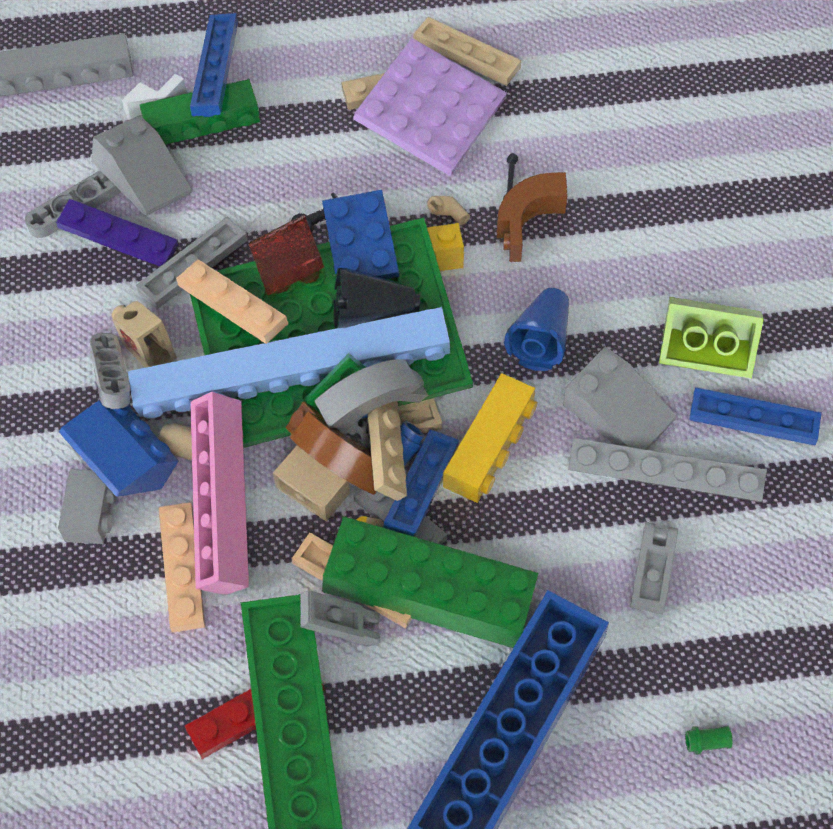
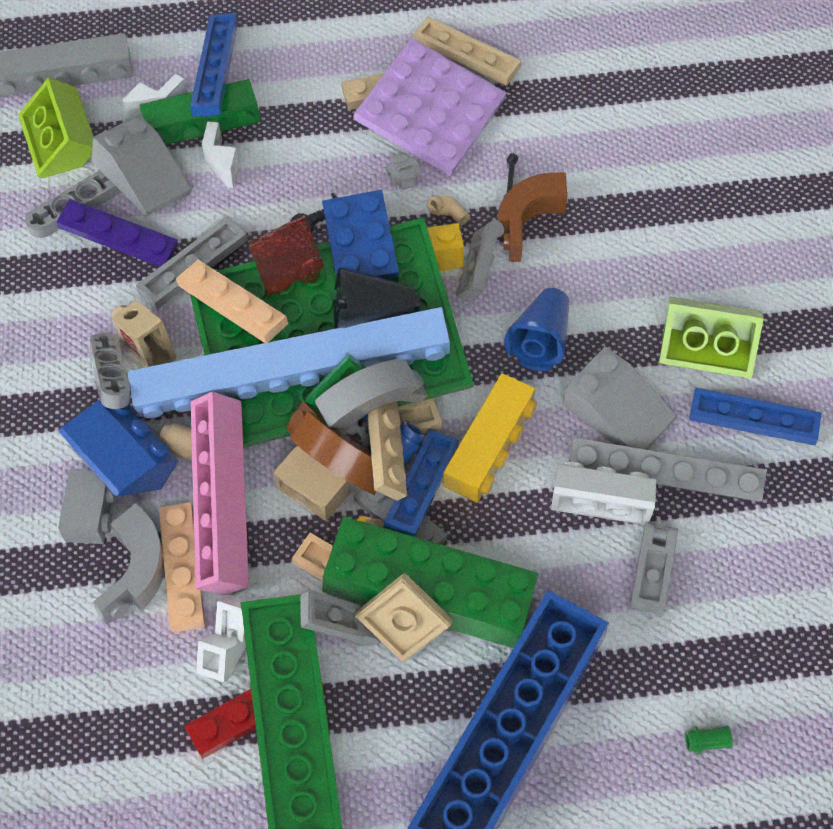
none -> lime slope [18,77,94,178]
none -> light grey arch [93,503,164,624]
none -> white slope [196,598,246,682]
none -> white slope [202,122,239,188]
none -> tan tile [355,573,453,662]
none -> light grey gear [386,153,421,190]
none -> light grey plate [456,220,504,301]
none -> white slope [551,462,656,525]

